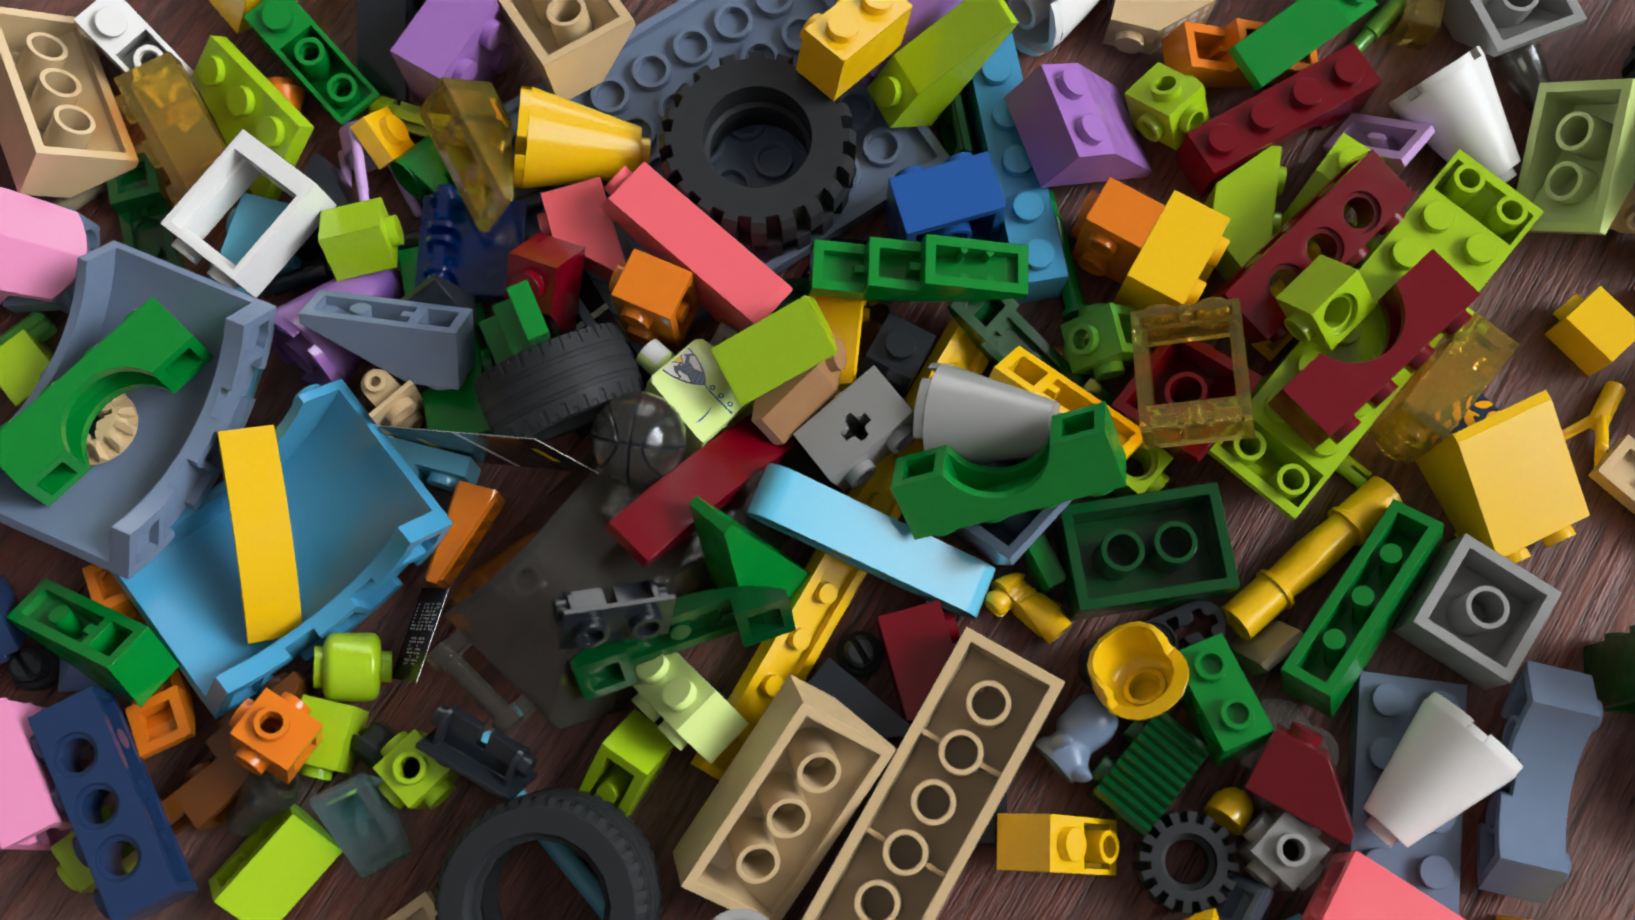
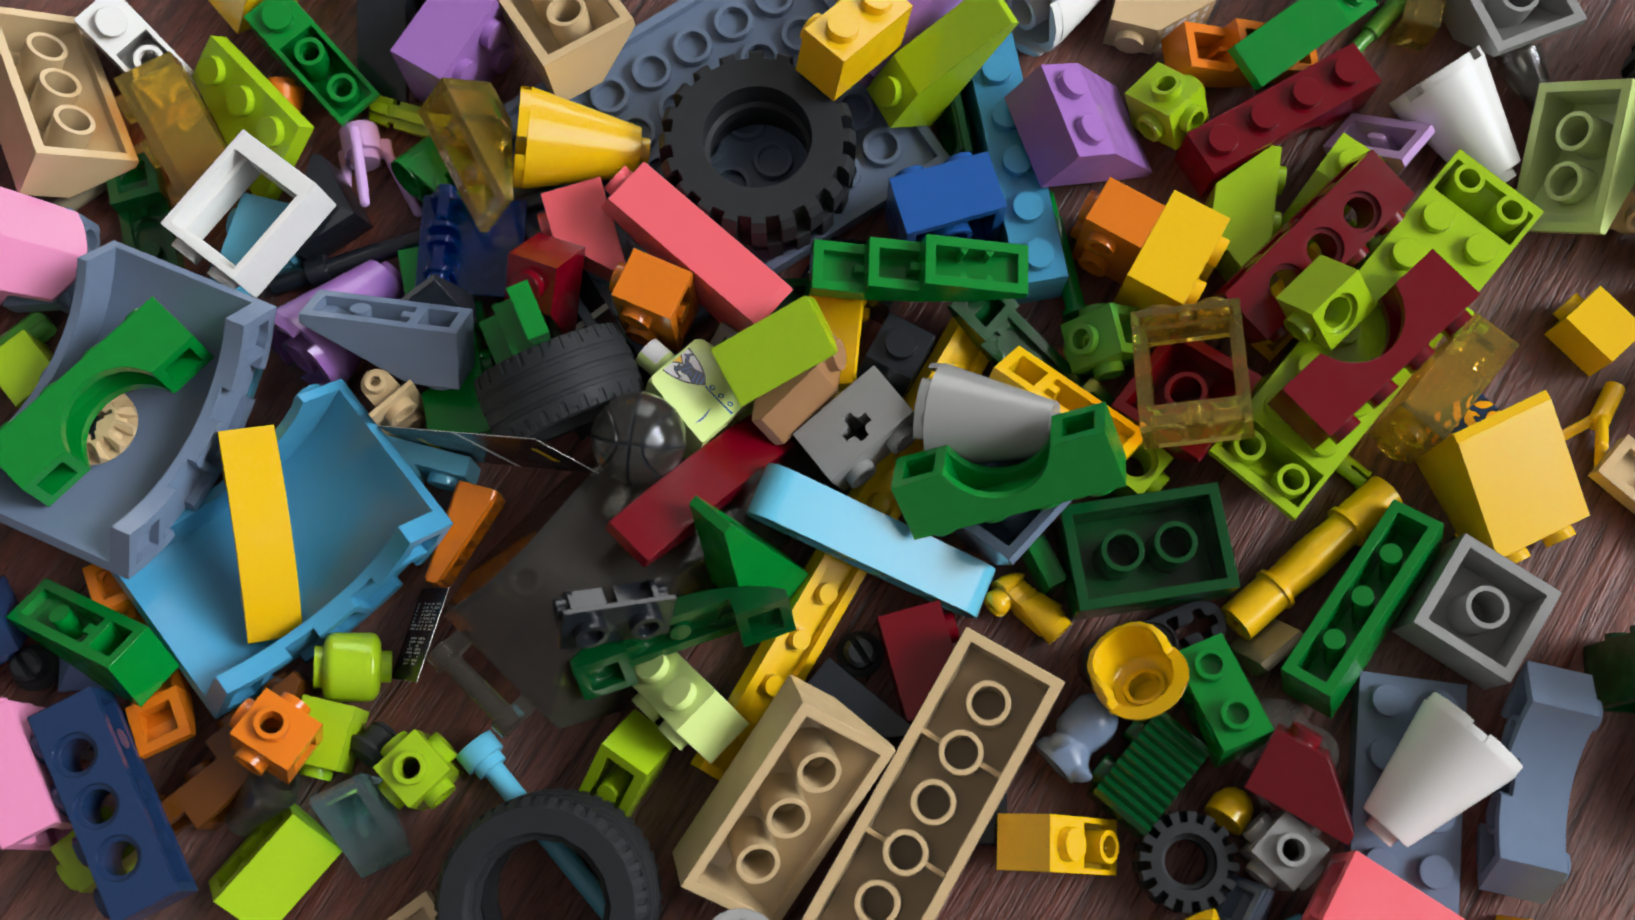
lime brick [318,197,404,281] -> none
yellow plate [350,106,415,170] -> none
black hinge [415,704,537,802] -> none

